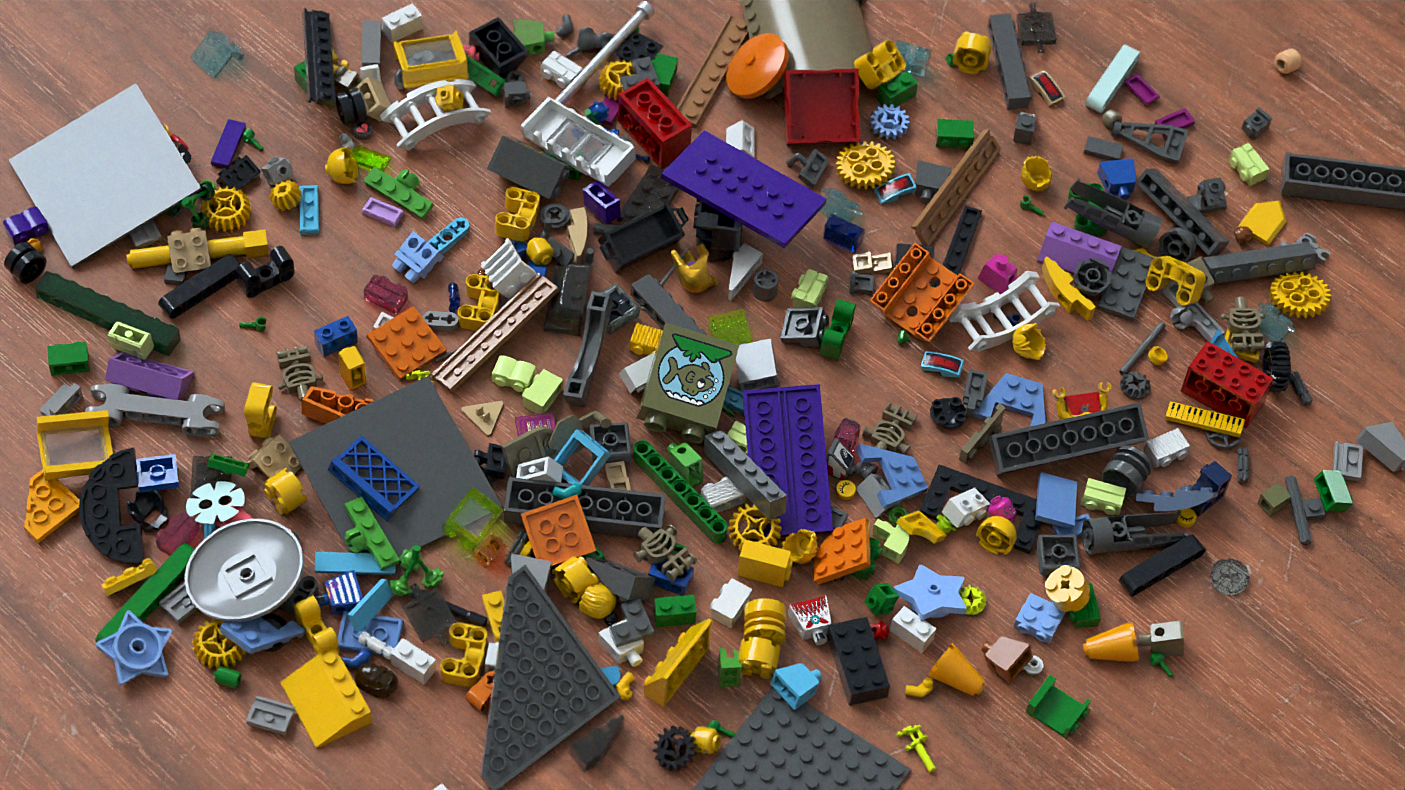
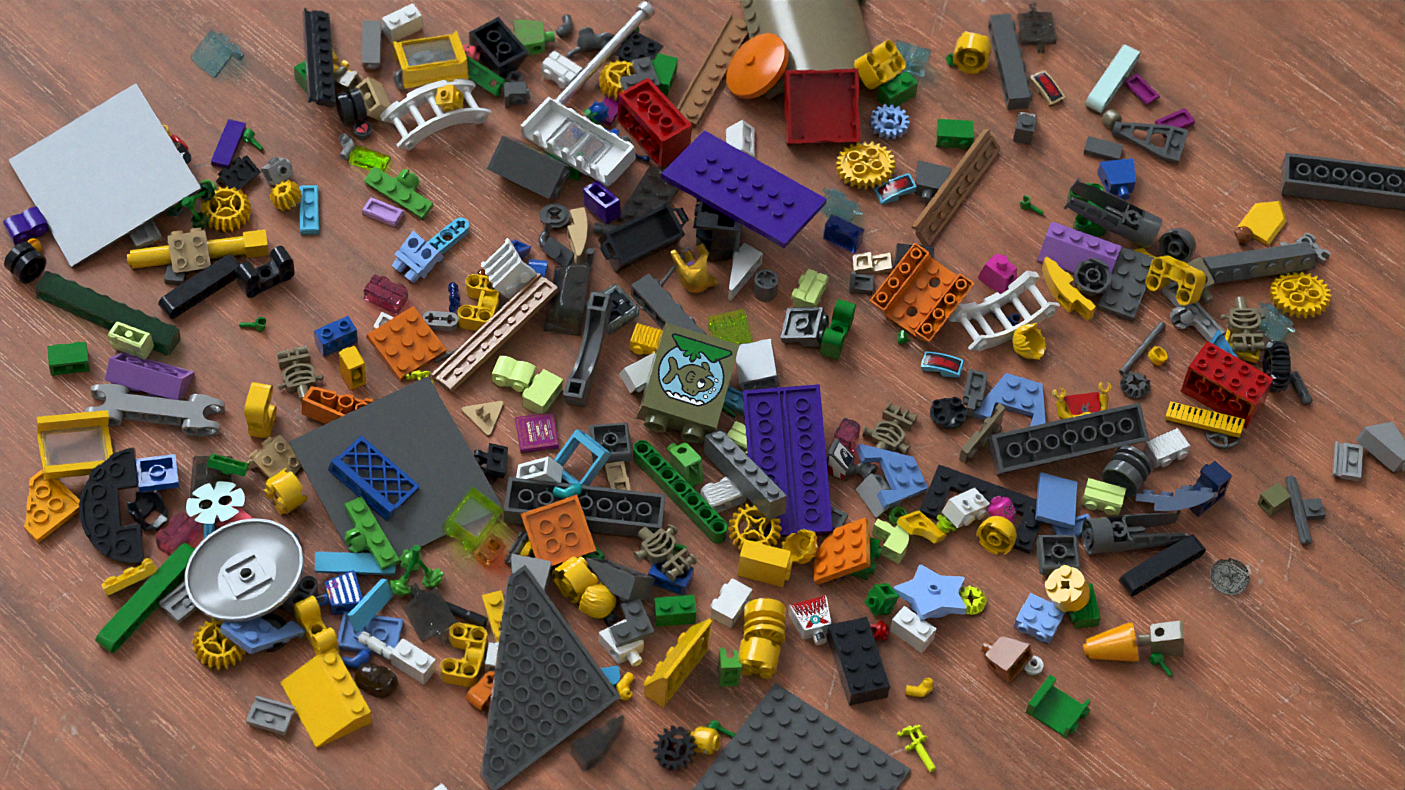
light grey panel [40,383,83,416] -> none
light blue plate [95,610,172,686] -> none
green piece [213,666,242,689] -> none
yellow cylinder [325,147,358,184] -> none
white plate [360,64,381,83] -> none
yellow beam [494,187,540,242] -> none
dark tan plate [501,411,611,478] -> none
yellow head [526,237,554,265] -> none
medium azure torso [770,663,822,710] -> none
dark grey plate [786,149,830,188] -> none
yellow tile [836,480,856,500] -> none
light orange cone [928,643,985,696] -> none
black tile [935,205,982,287] -> none
yellow hair [1021,156,1052,192] -> none
dark grey brick [1136,168,1230,255] -> none
yellow tile [1176,508,1196,528] -> none
dark grey tile [1187,177,1227,214] -> none
yellowish green brick [1229,143,1270,186] -> none
dark grey axle [1237,447,1249,483] -> none
dark grey brick [1241,108,1272,140] -> none
light nougat head [1275,49,1302,74] -> none
green brick [1313,469,1353,512] -> none

